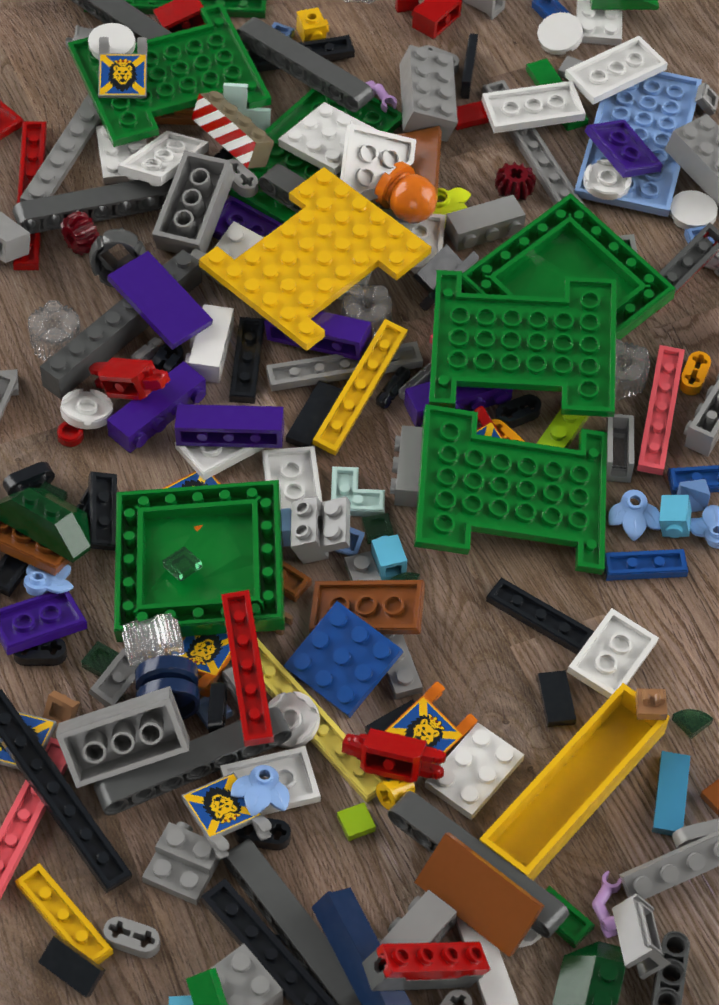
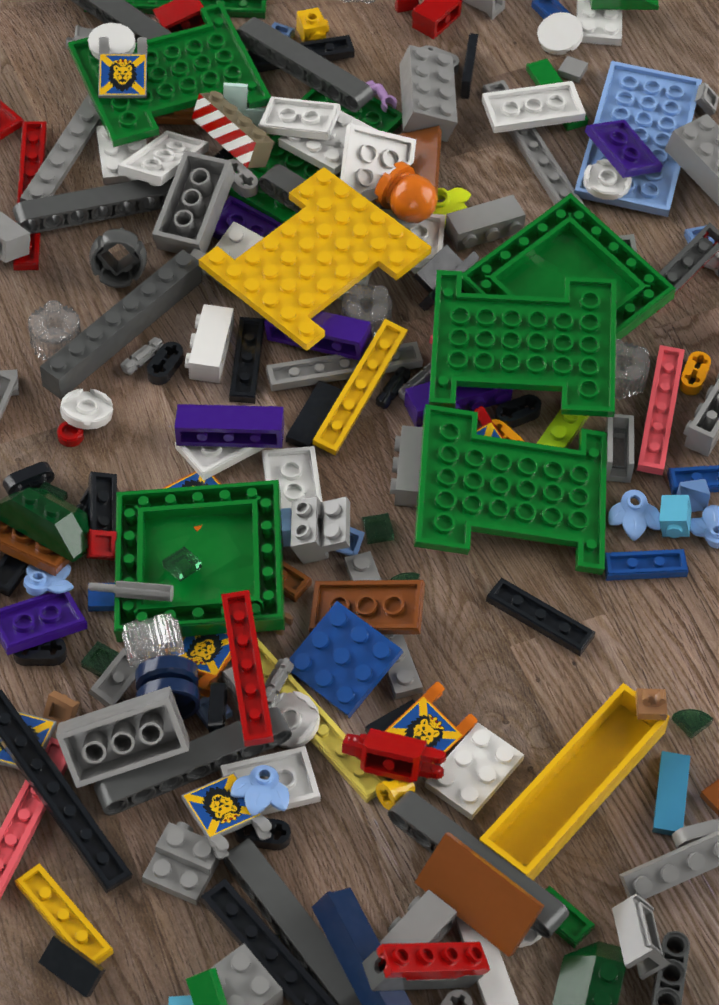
dark red gear [60,211,100,255] -> none
red hinge [89,358,171,400] -> none
light grey beam [103,917,160,958] -> none
dark purple tile [107,251,213,350] -> none
dark purple brick [107,361,206,453] -> none
light aqua tile [331,466,385,517] -> none
lime tile [337,802,376,841] -> none
medium azure brick [371,534,407,580] -> none
red tile [455,101,490,130] -> none
dark red gear [495,161,536,201] -> none
black tile [537,670,577,727] -> none
white plate [565,36,668,104] -> none
white plate [567,608,659,699] -> none
lavender arm [592,871,622,938] -> none
white tile [669,190,718,230] -> none
none -> red tile [87,529,117,560]
none -> light grey axle [88,580,174,602]
none -> blue tile [88,582,115,612]
none -> white tile [258,97,341,141]
none -> light grey axle [265,657,294,705]

